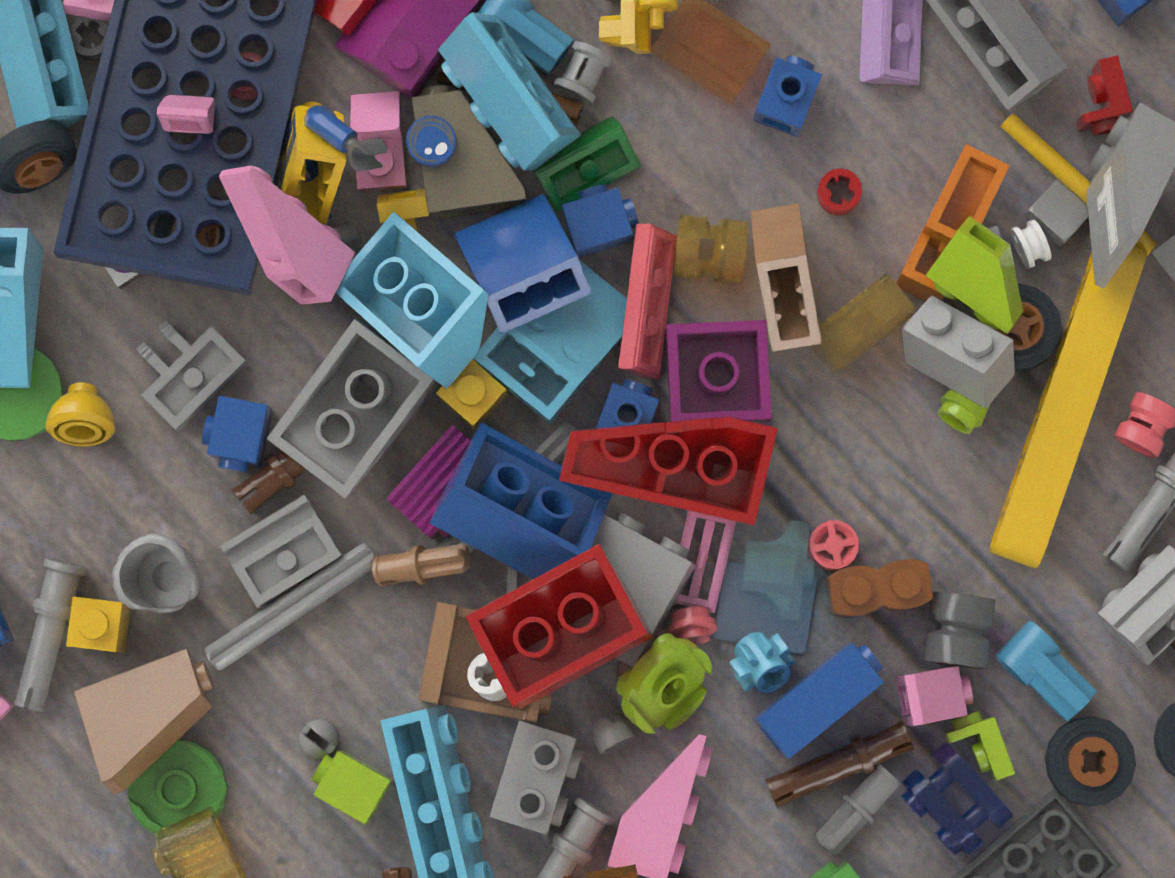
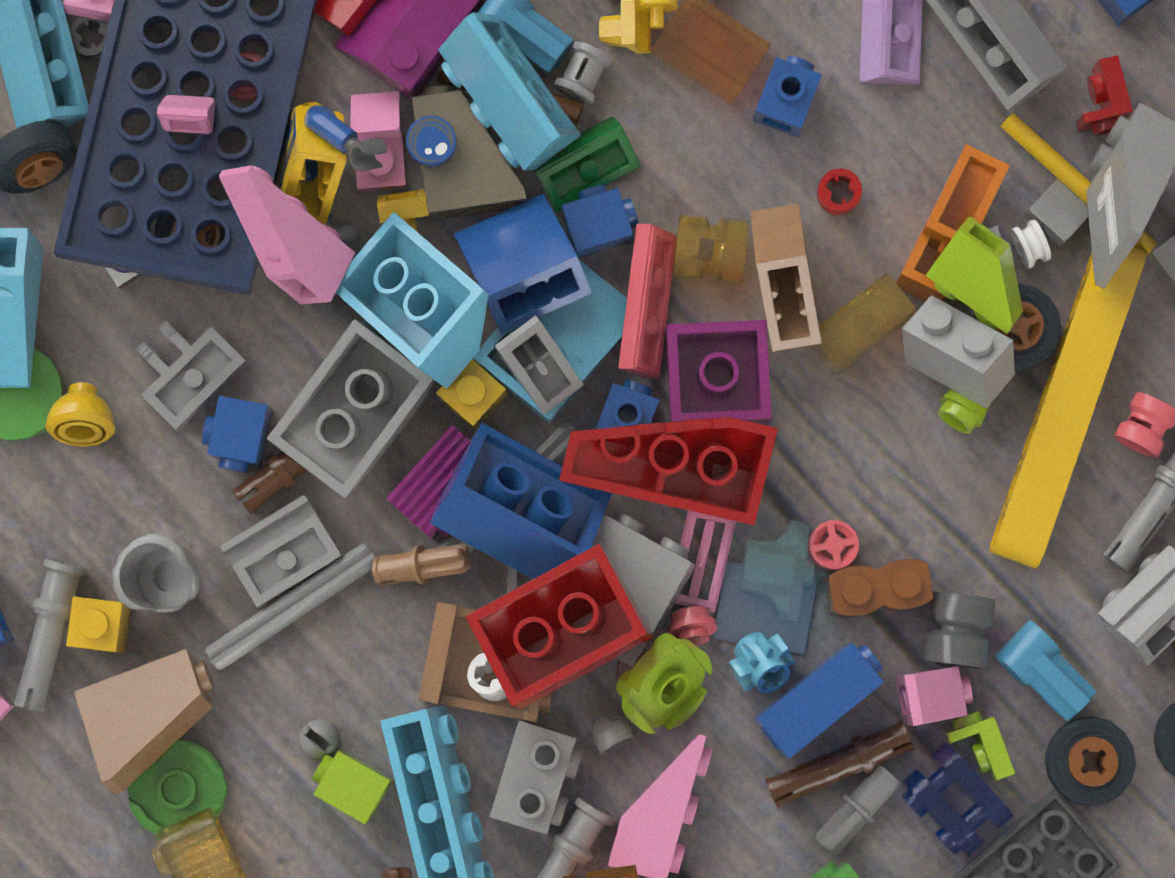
none -> light grey slope [495,315,584,415]

